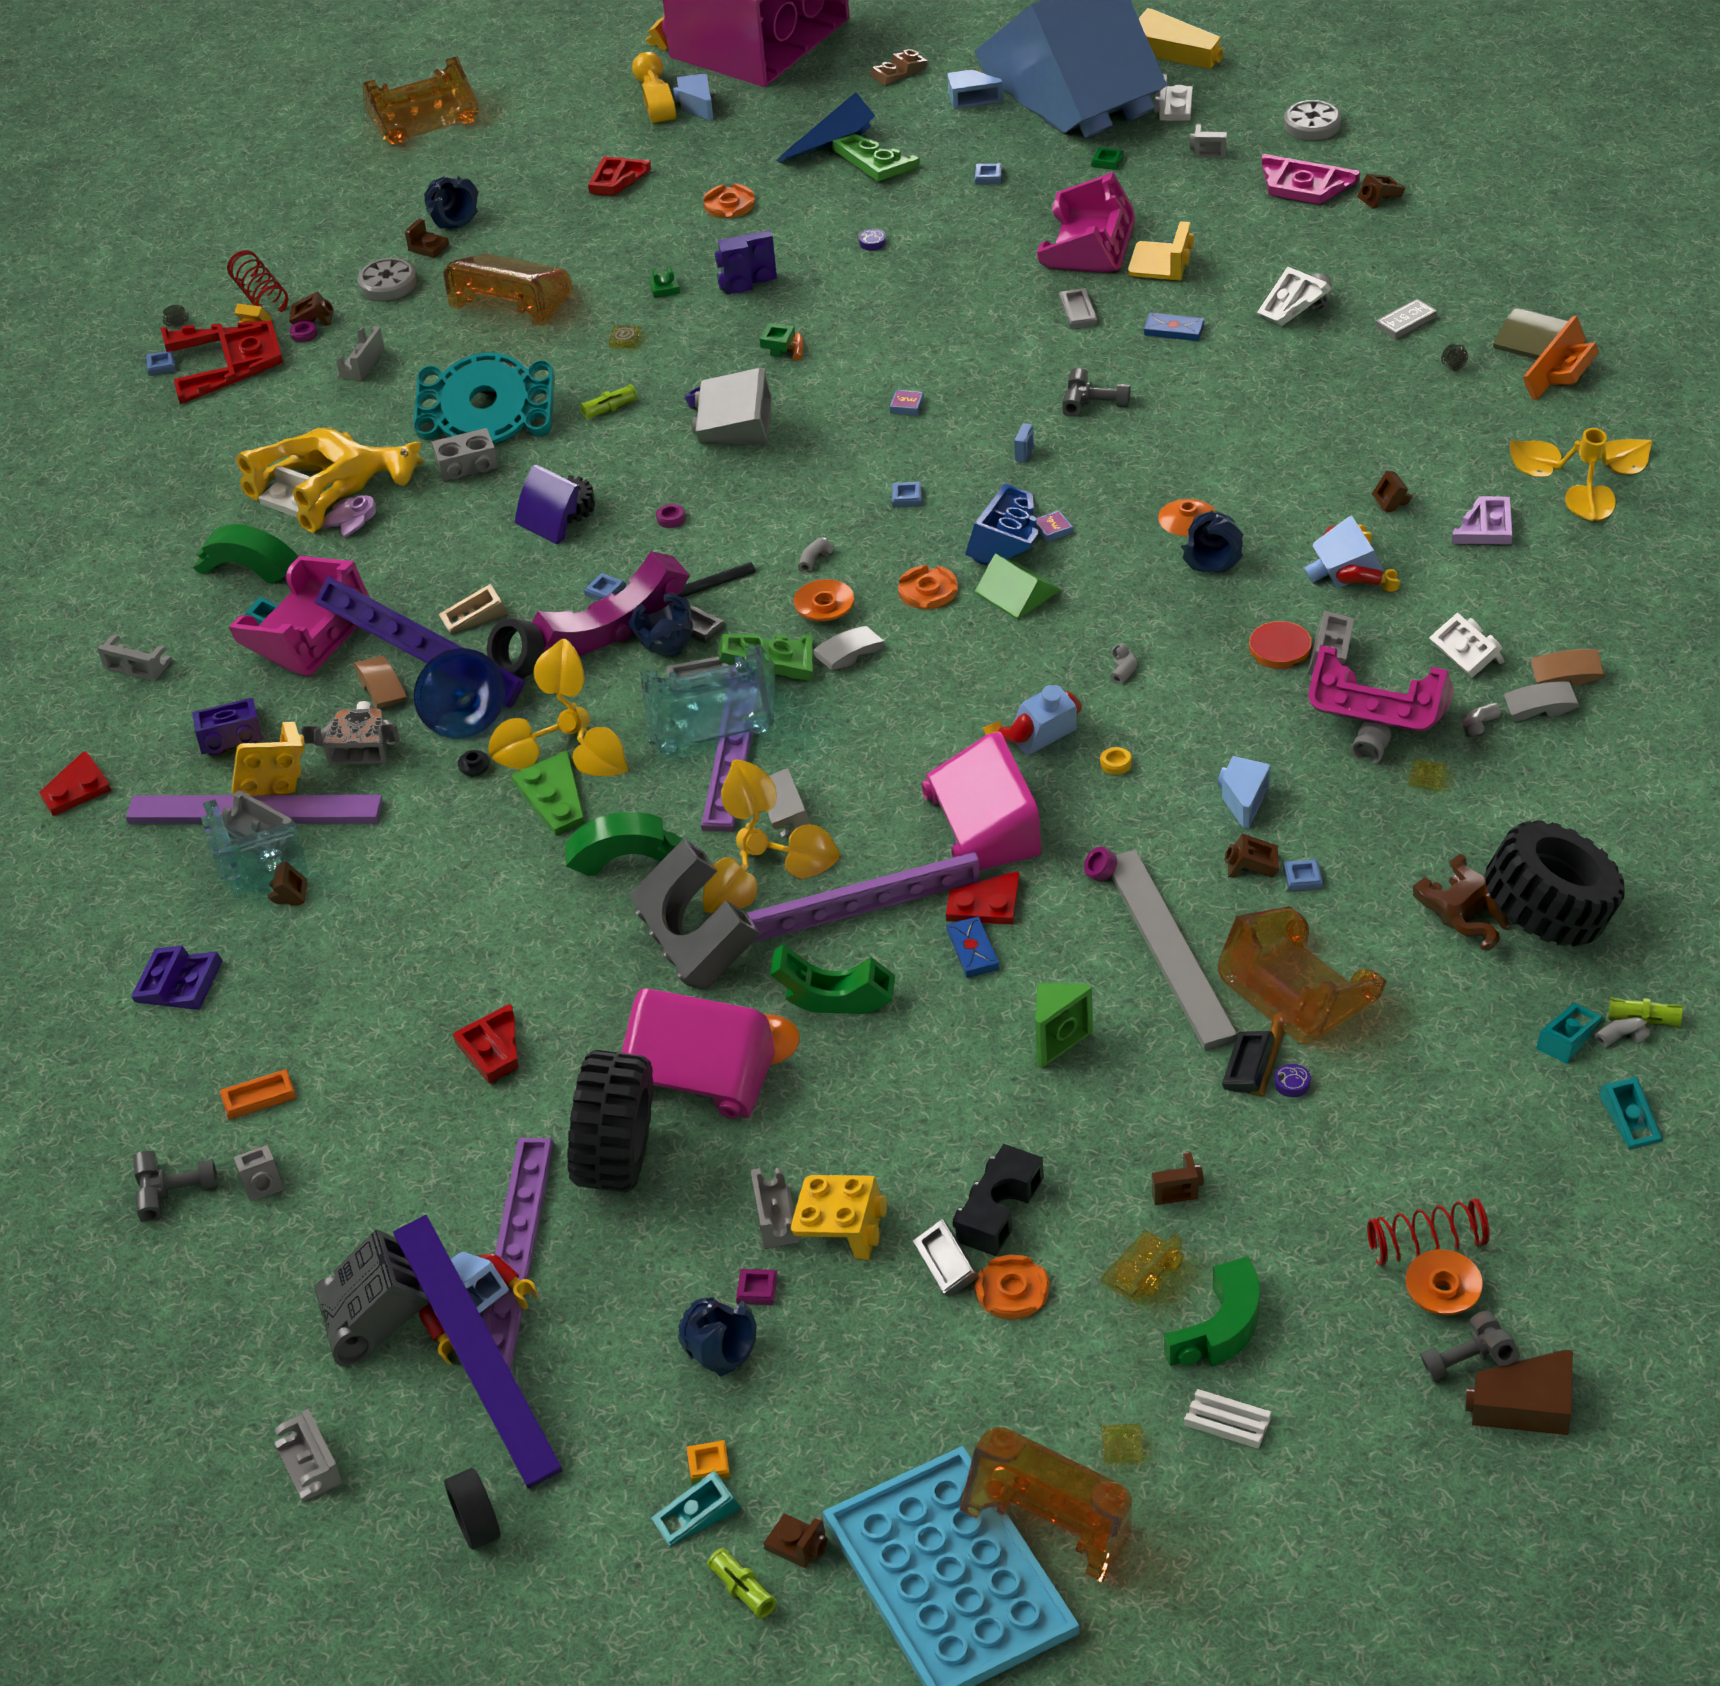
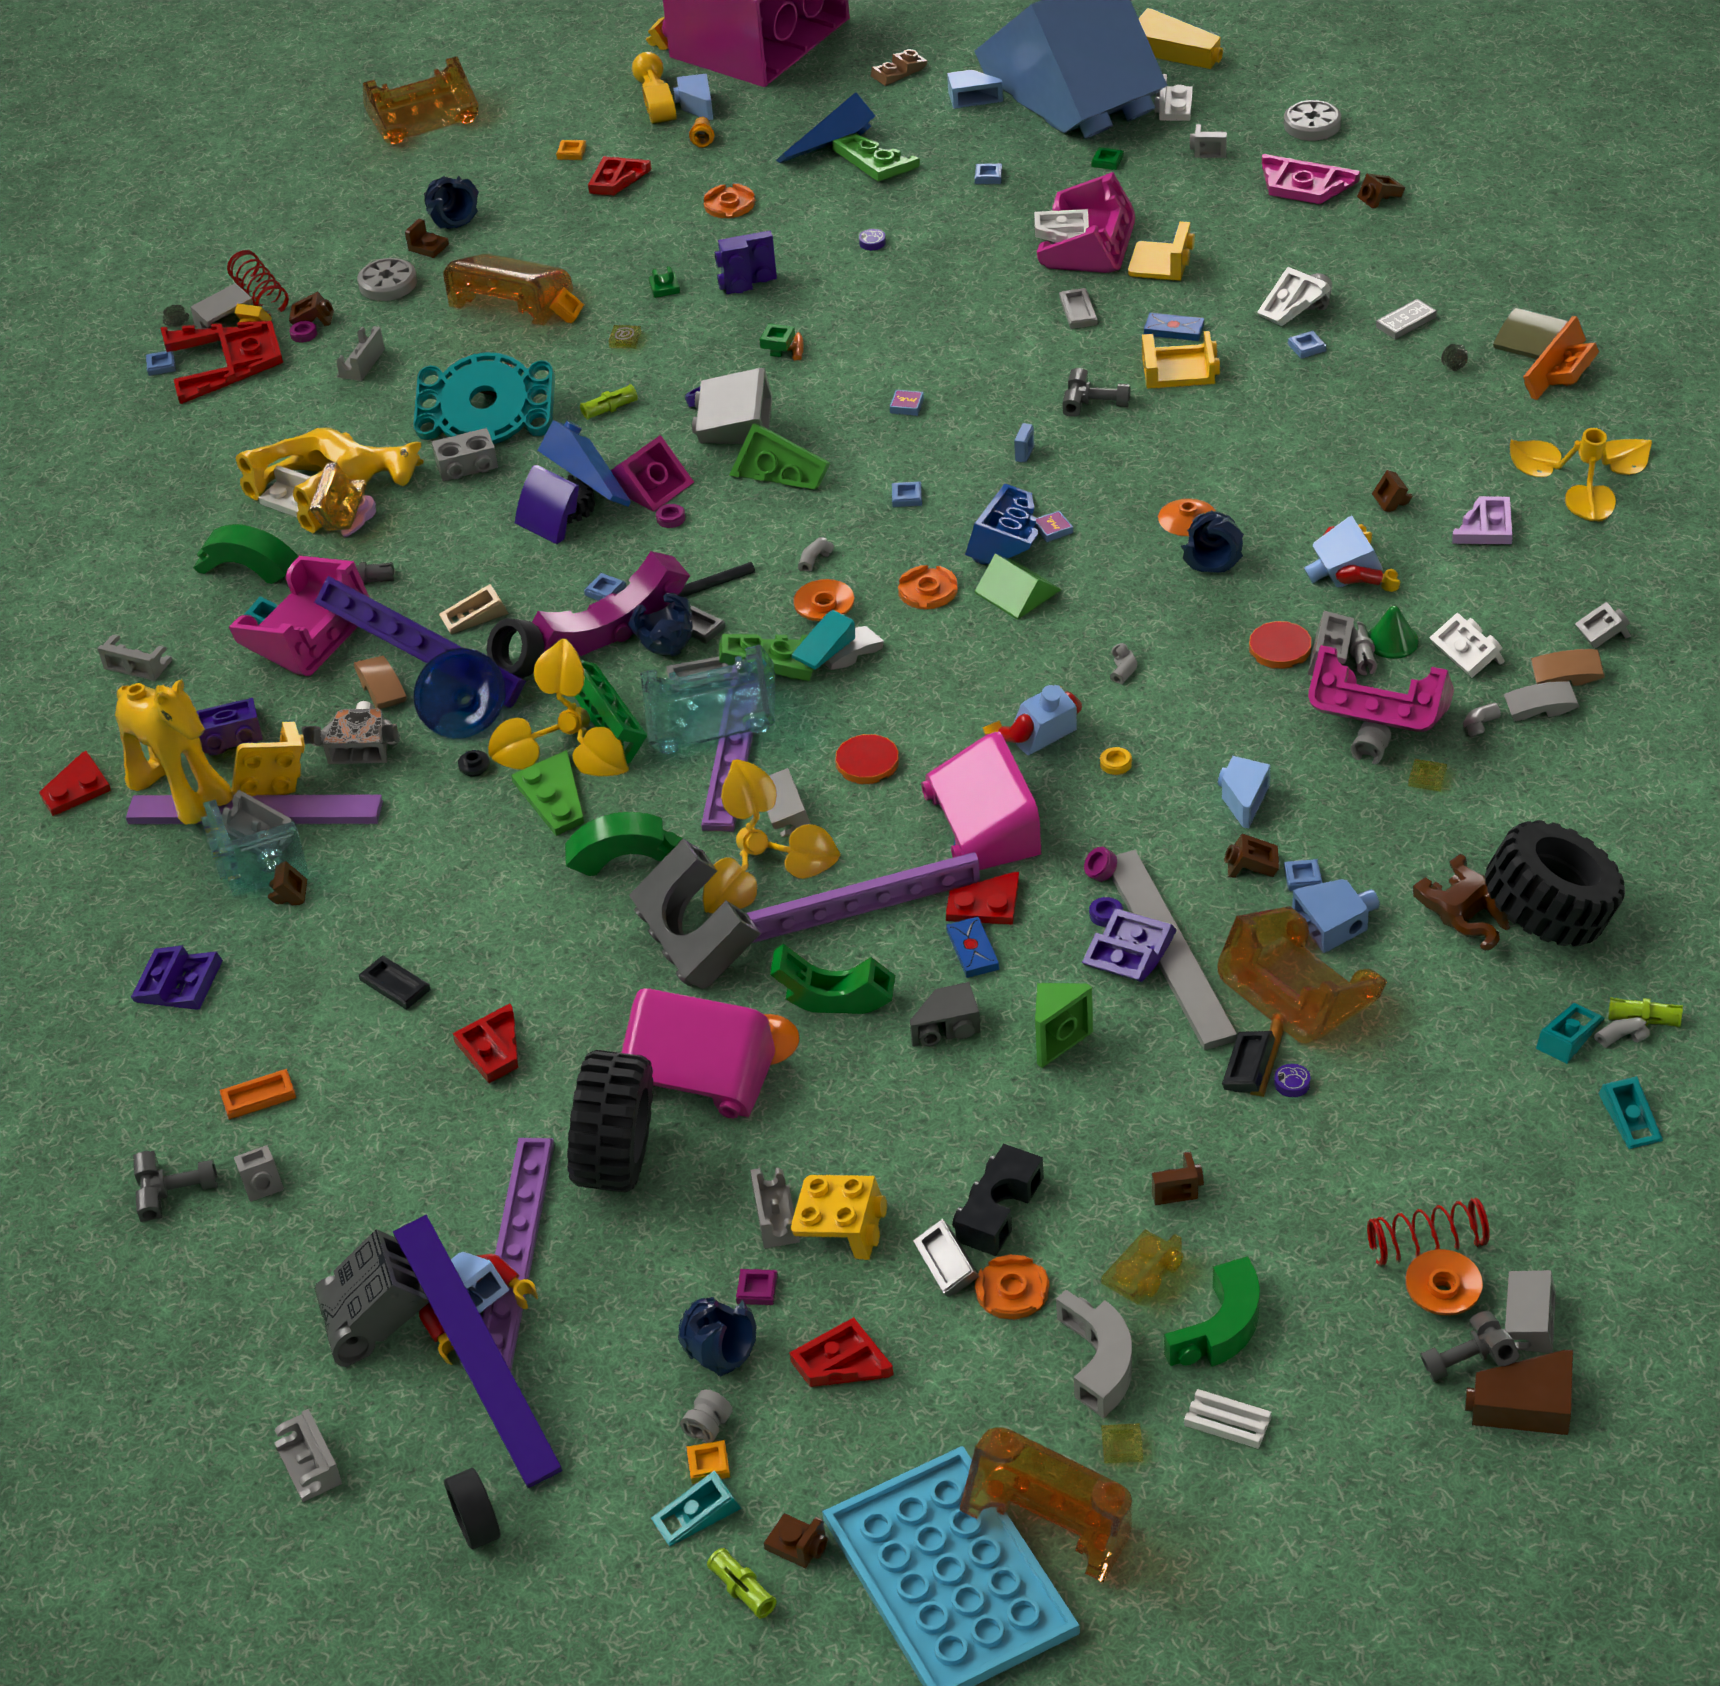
none -> yellow animal [115,679,234,825]
none -> light grey hinge [191,283,253,329]
none -> clear yellow bracket [309,462,367,531]
none -> dark grey pin [356,562,395,585]
none -> black tile [359,955,431,1010]
none -> blue wedge [537,420,631,507]
none -> light orange tile [549,287,584,323]
none -> light orange tile [556,140,586,160]
none -> green fence [574,659,648,764]
none -> dark pink slope [611,435,694,512]
none -> light grey wheel [680,1389,733,1443]
none -> light orange cone [689,117,715,147]
none -> bright green wing [729,423,830,489]
none -> red wing [789,1317,894,1387]
none -> teal slope [792,610,855,670]
none -> red tile [835,734,899,784]
none -> dark grey slope [910,982,981,1047]
none -> white wing [1034,209,1089,243]
none -> light grey arch [1056,1290,1132,1418]
none -> slope [1082,908,1177,982]
none -> dark purple tile [1089,897,1123,927]
none -> yellow panel [1142,331,1220,389]
none -> medium blue tile [1288,331,1326,359]
none -> medium blue torso [1292,879,1379,953]
none -> light grey pin [1349,621,1377,675]
none -> green hat [1367,606,1419,659]
none -> light grey hinge [1505,1270,1556,1353]
none -> light grey bracket [1575,602,1631,649]

